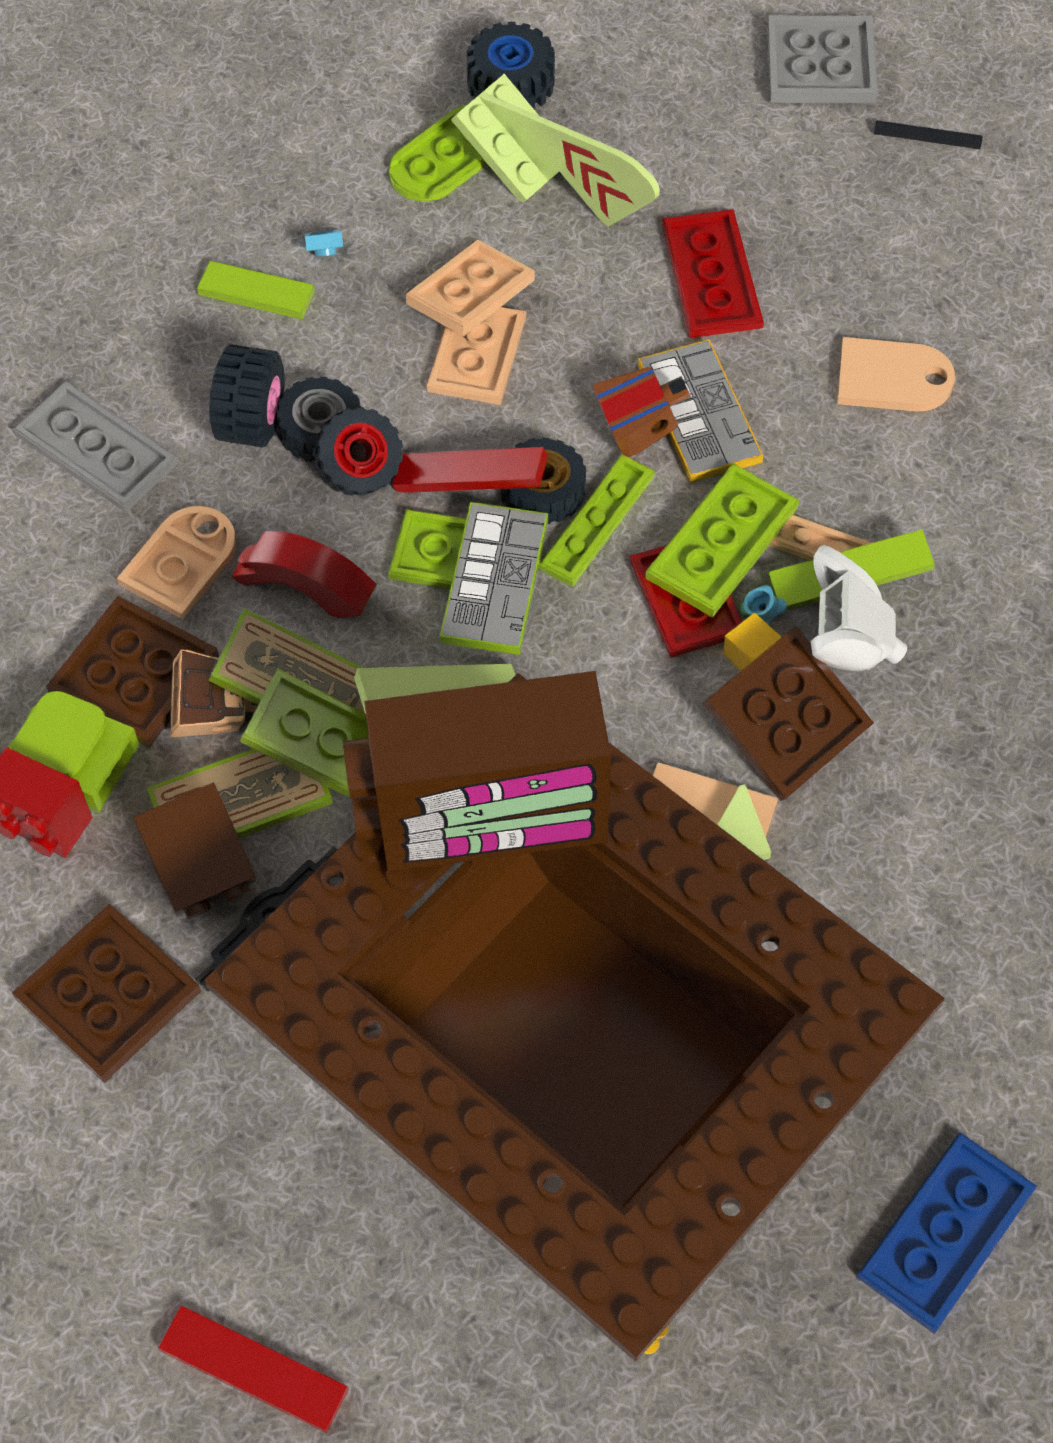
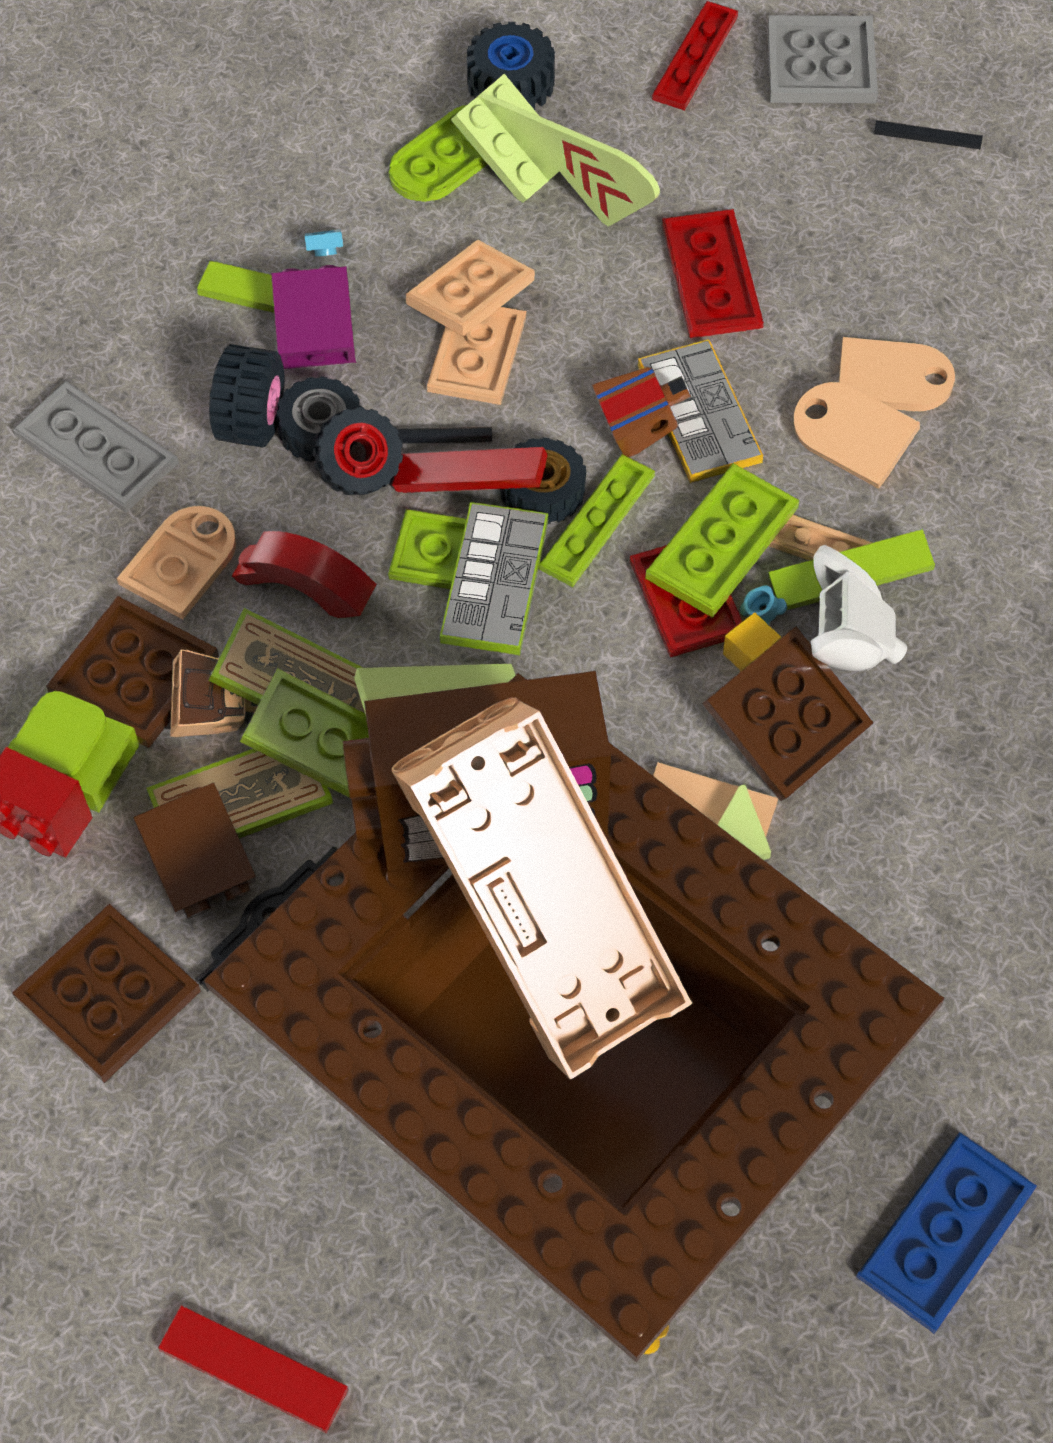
none -> magenta panel [271,265,356,369]
none -> light nougat piece [392,698,692,1079]
none -> black bar [397,427,492,444]
none -> red tile [652,1,738,111]
none -> light nougat tile [794,382,920,489]

